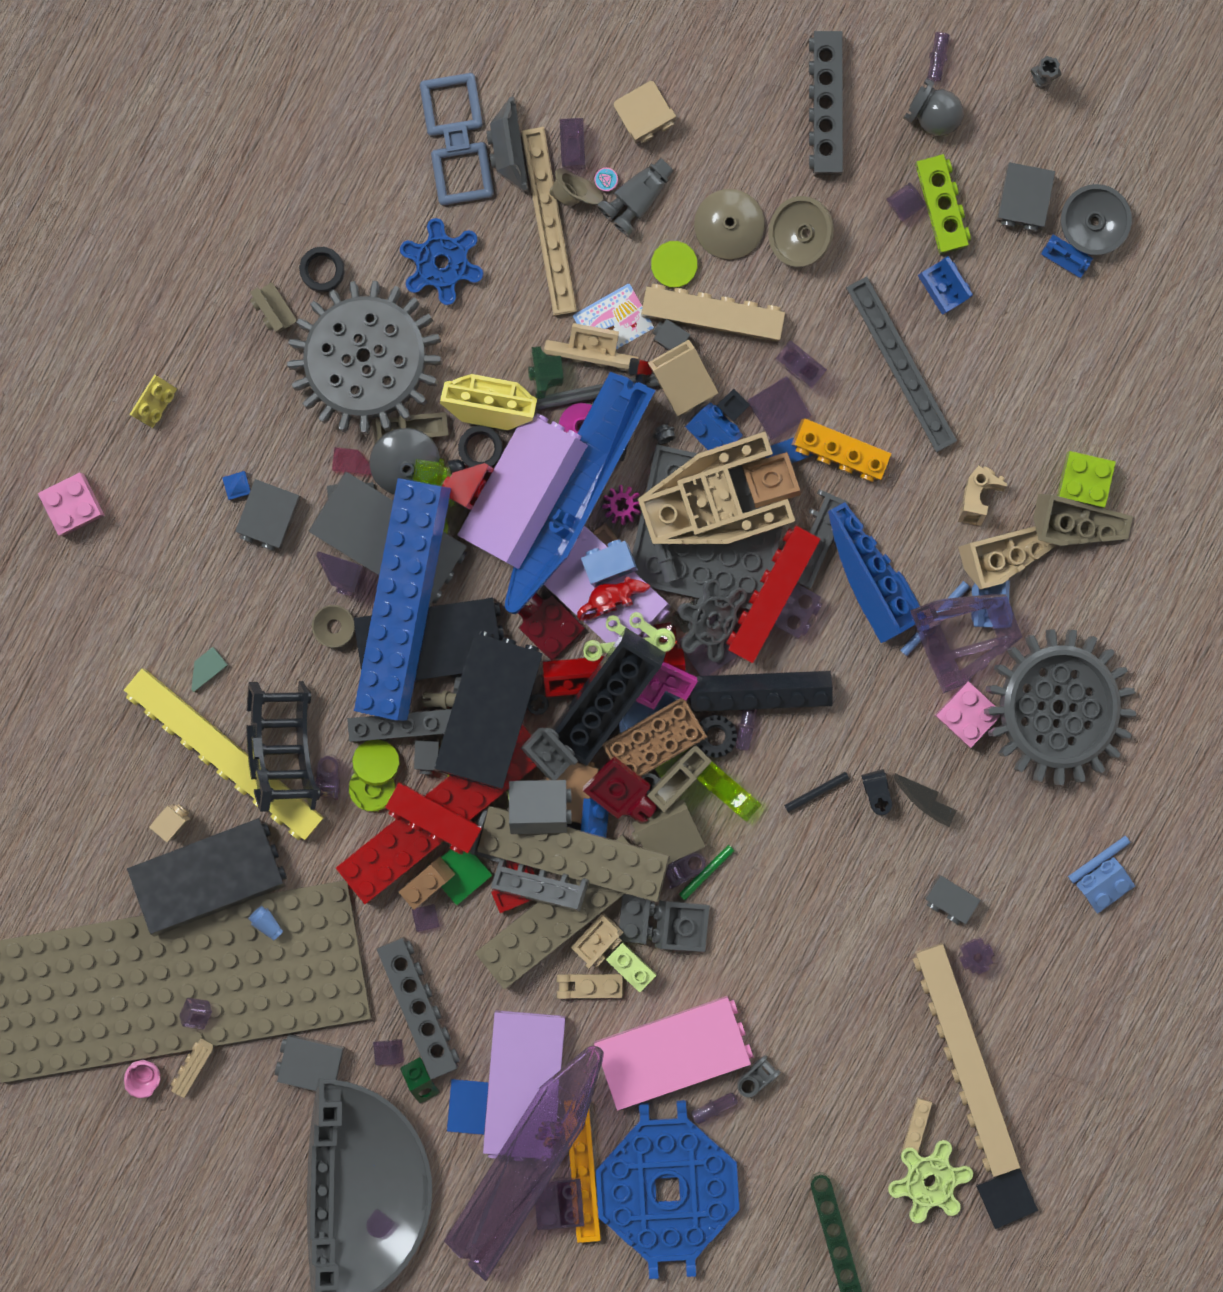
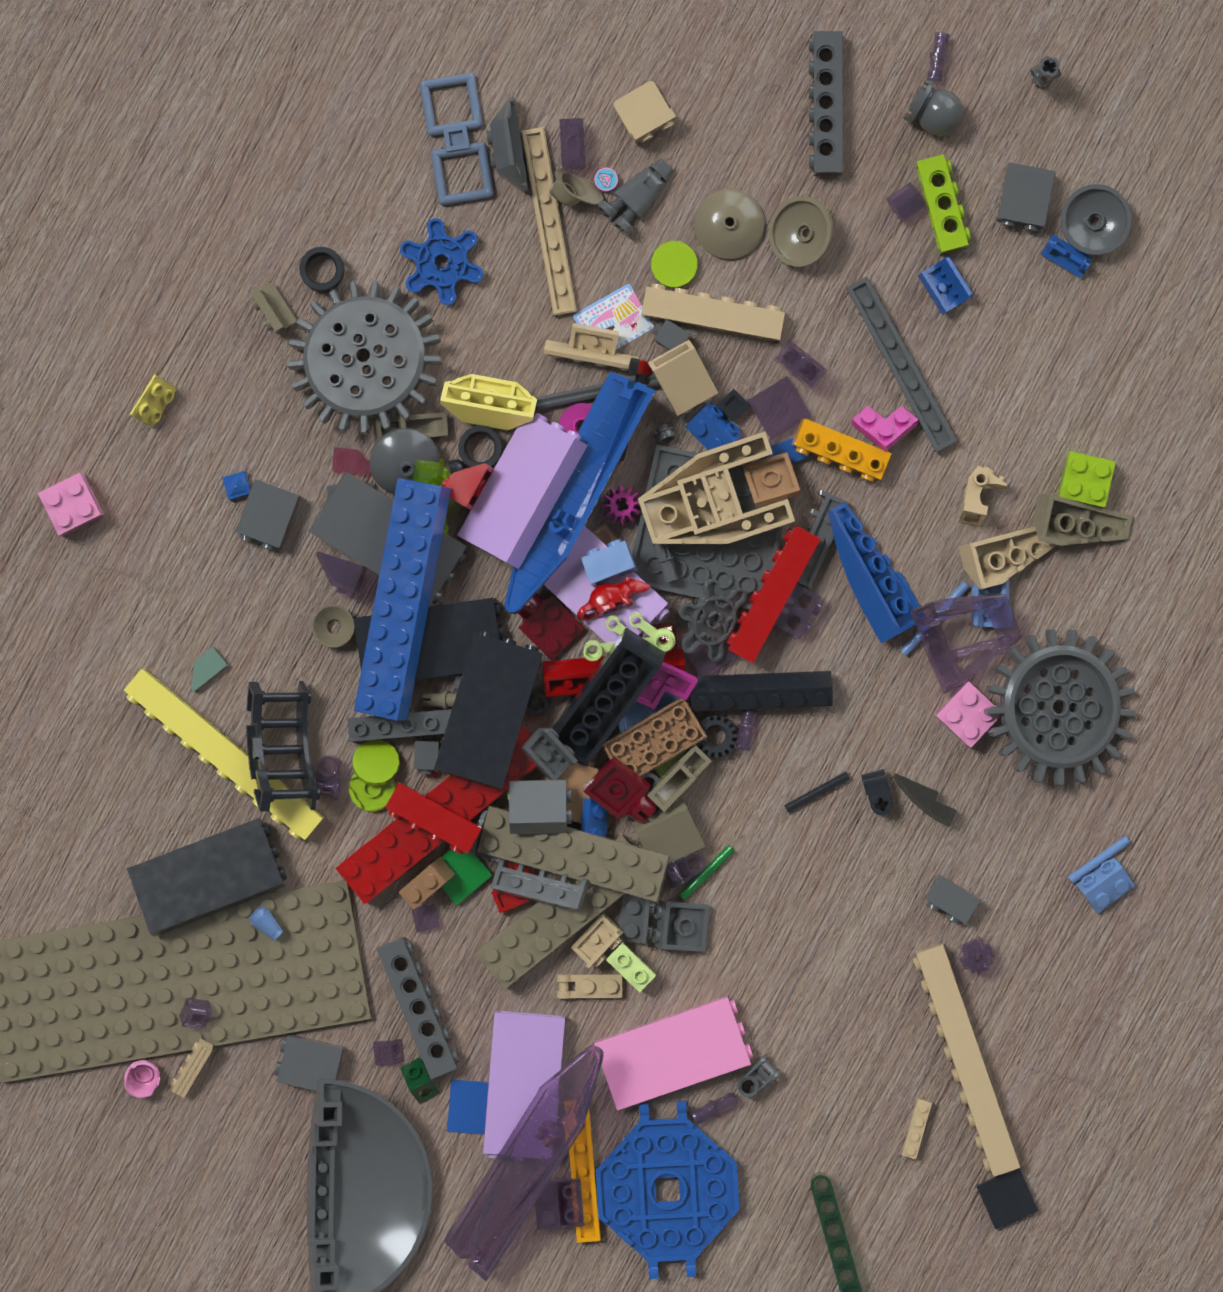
tan brick [149,804,191,842] -> none
clear purple tile [366,1209,395,1238] -> none
clear green brick [528,346,564,399] -> none
clear neon green brick [697,762,762,822] -> none
yellowish green plate [888,1140,973,1223] -> none
none -> dark pink plate [851,406,918,452]

